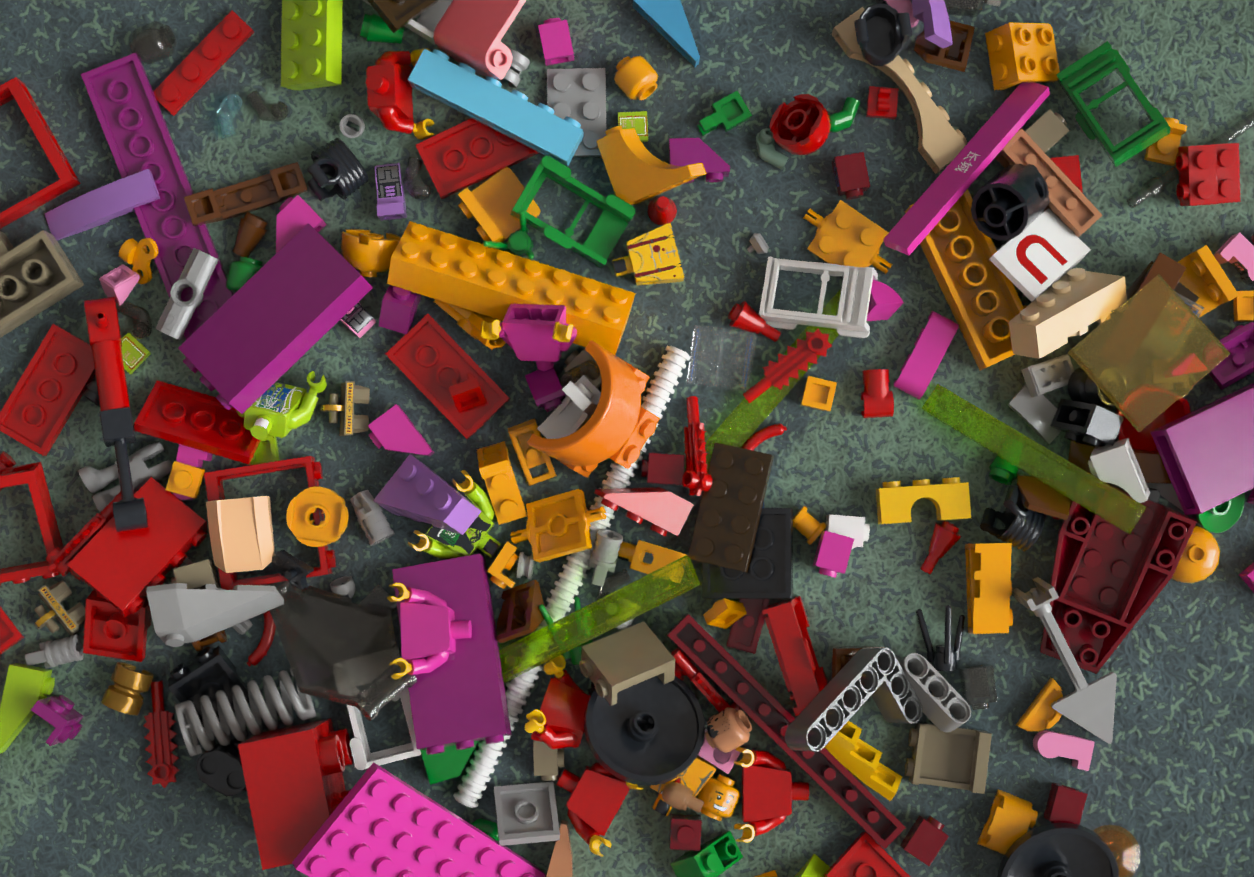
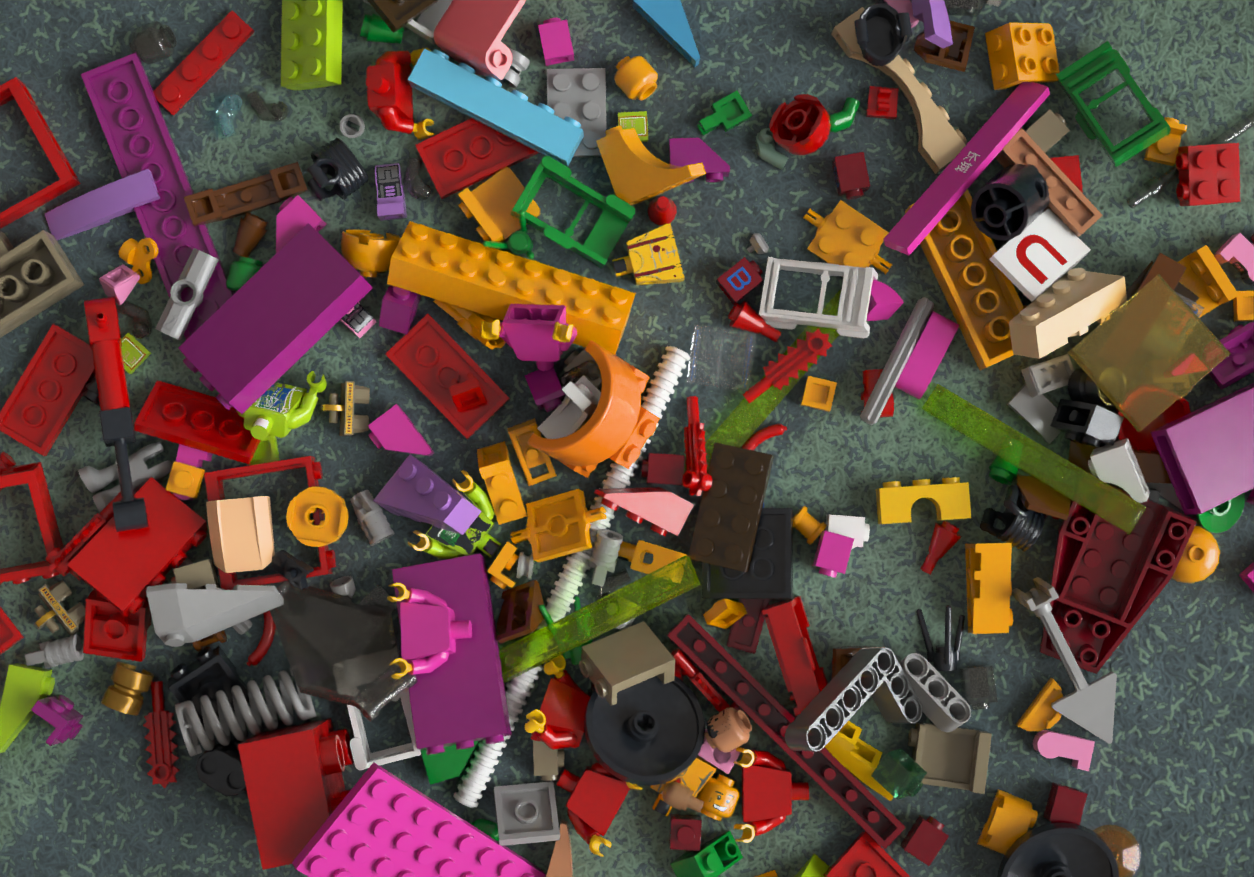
none -> dark red brick [716,257,763,305]
none -> light grey axle [860,297,934,425]
none -> clear green brick [871,749,927,800]

